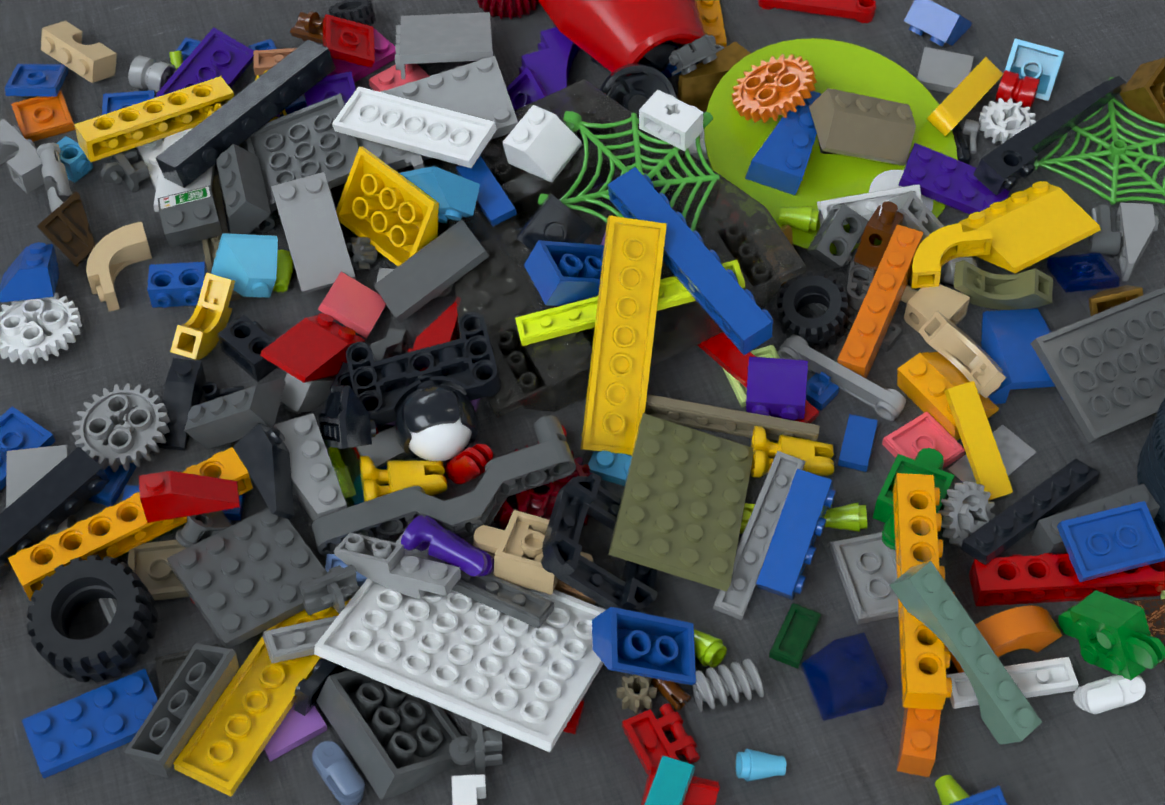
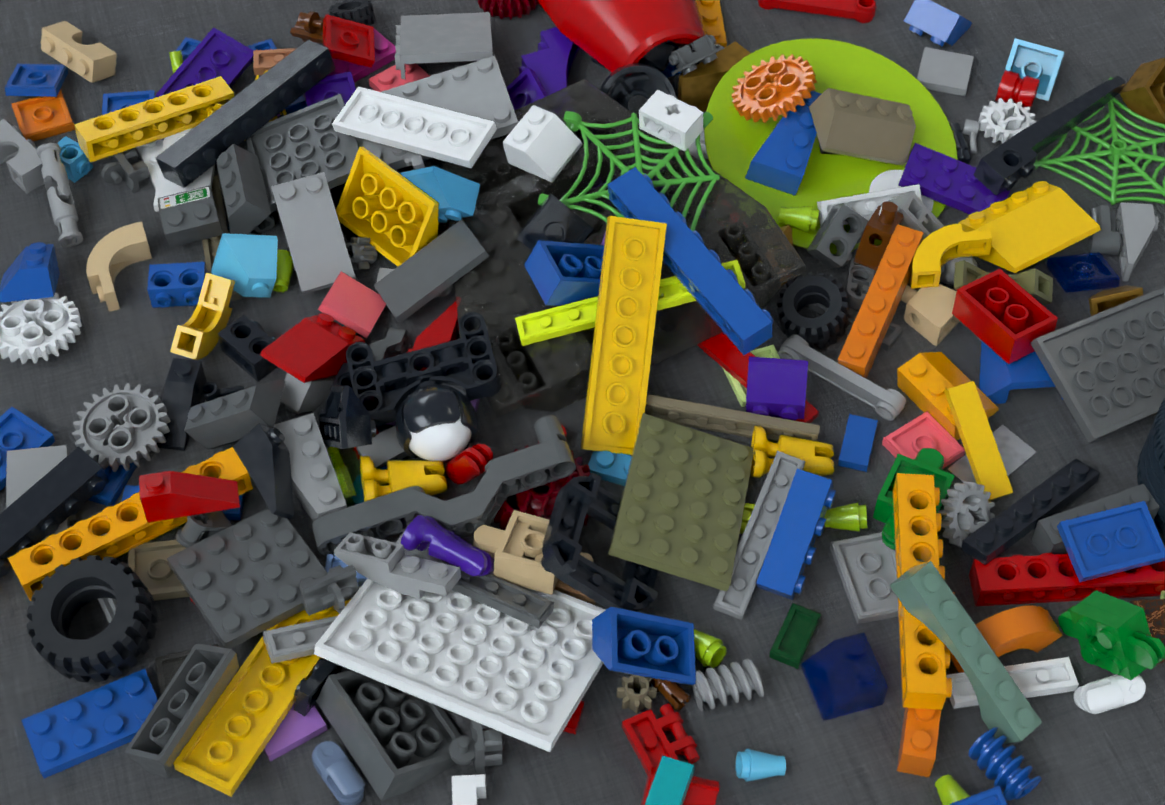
dark brown wing [37,191,95,268] -> none
light grey wheel [128,55,176,94] -> none
blue tile [456,156,517,226] -> none
blue tile [806,371,839,411] -> none
tan arch [918,311,1006,399] -> none
yellow beam [926,57,1003,136] -> none
none -> red brick [952,269,1058,364]
none -> blue piece [968,727,1042,801]

